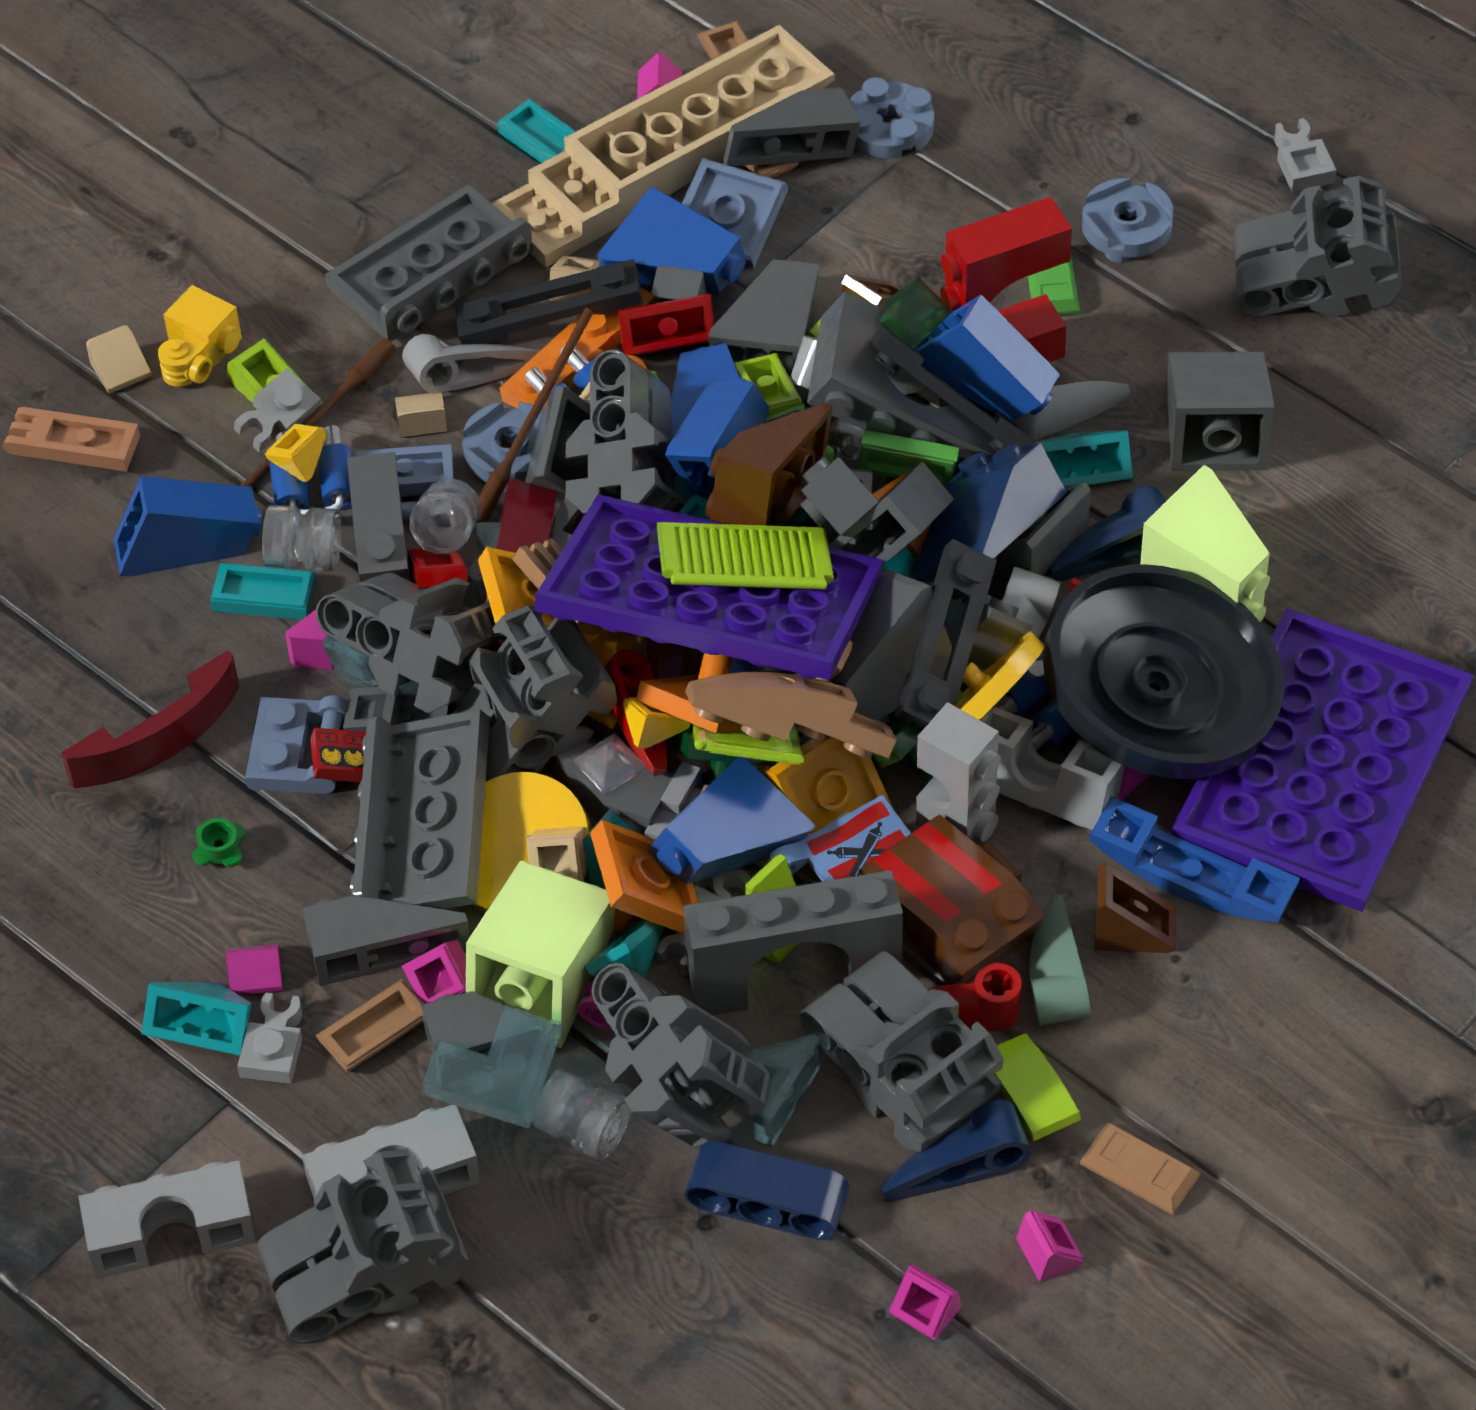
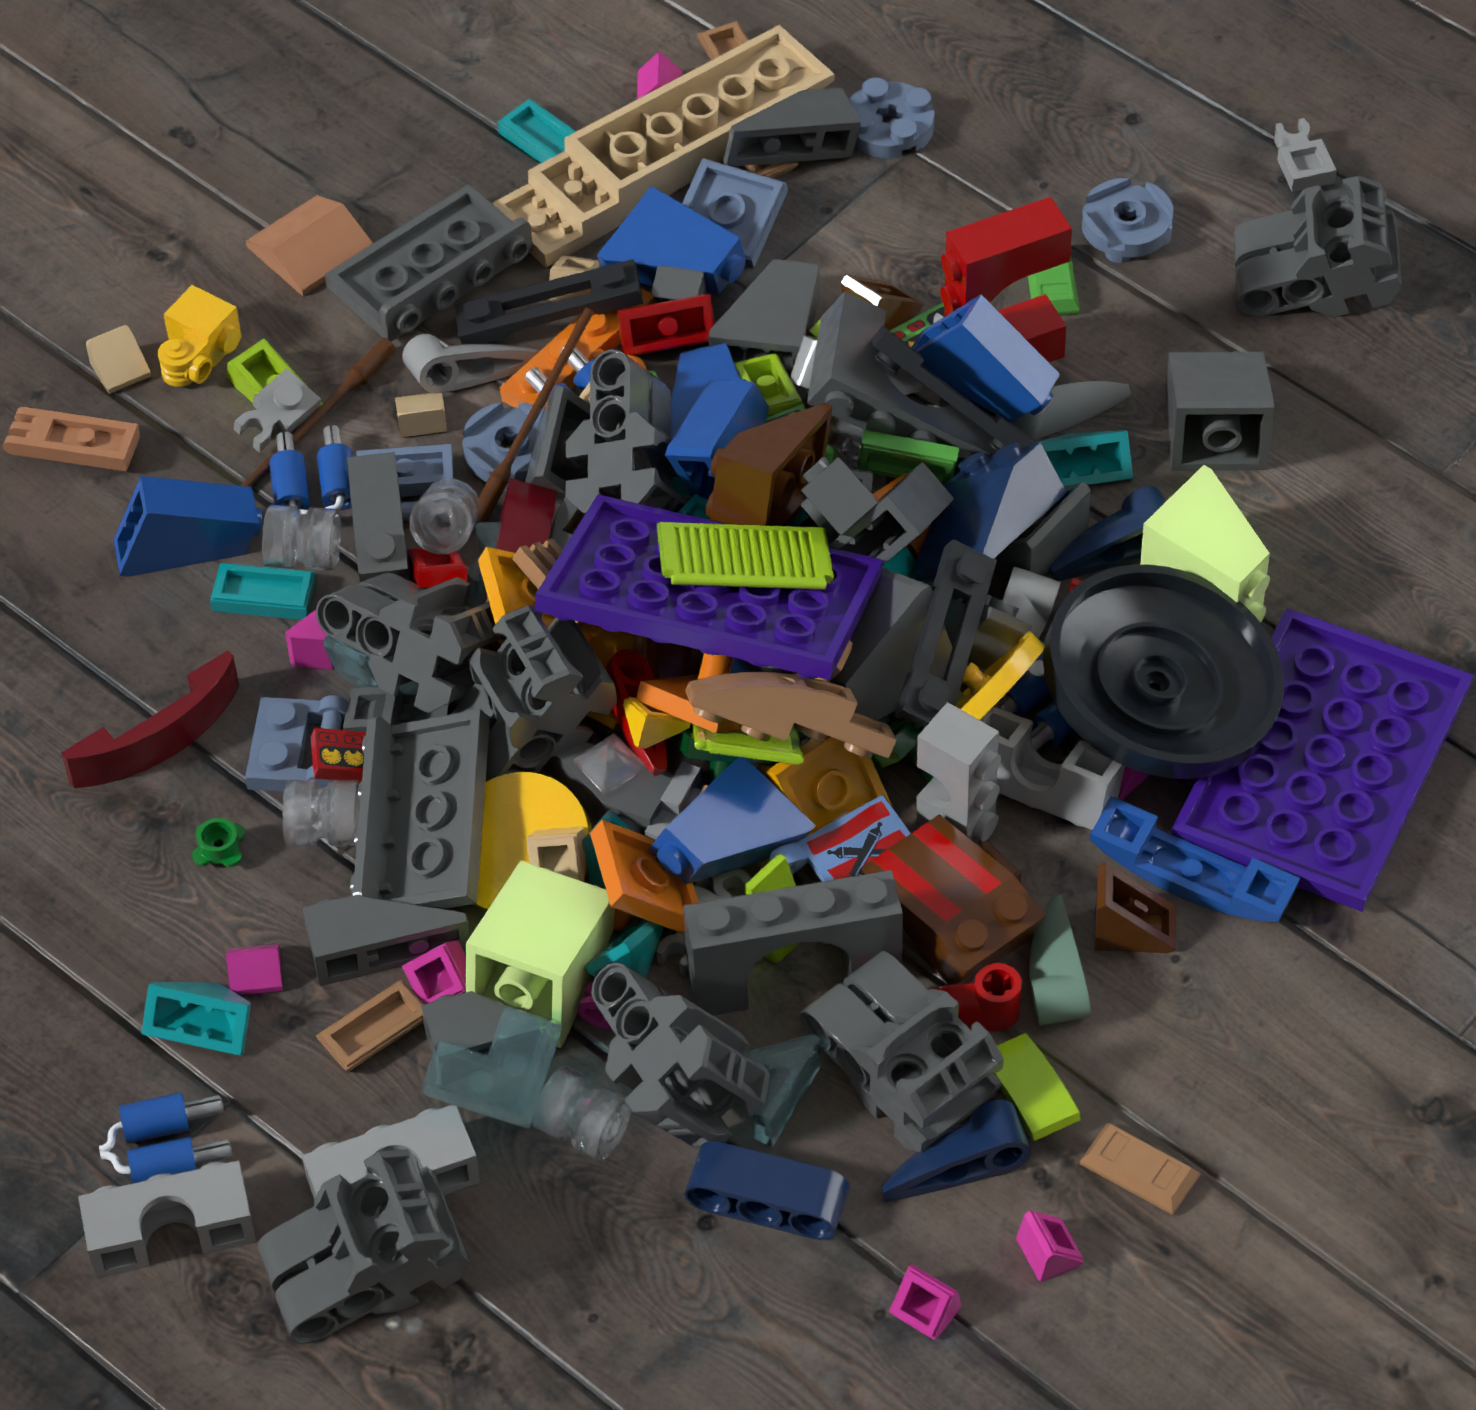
light grey plate [237,992,303,1084] -> none
yellow slope [265,424,327,482] -> none
clear green slope [878,278,952,348] -> none
none -> blue piece [99,1092,232,1184]
none -> nougat slope [246,195,373,296]
none -> clear wheel [283,780,360,846]

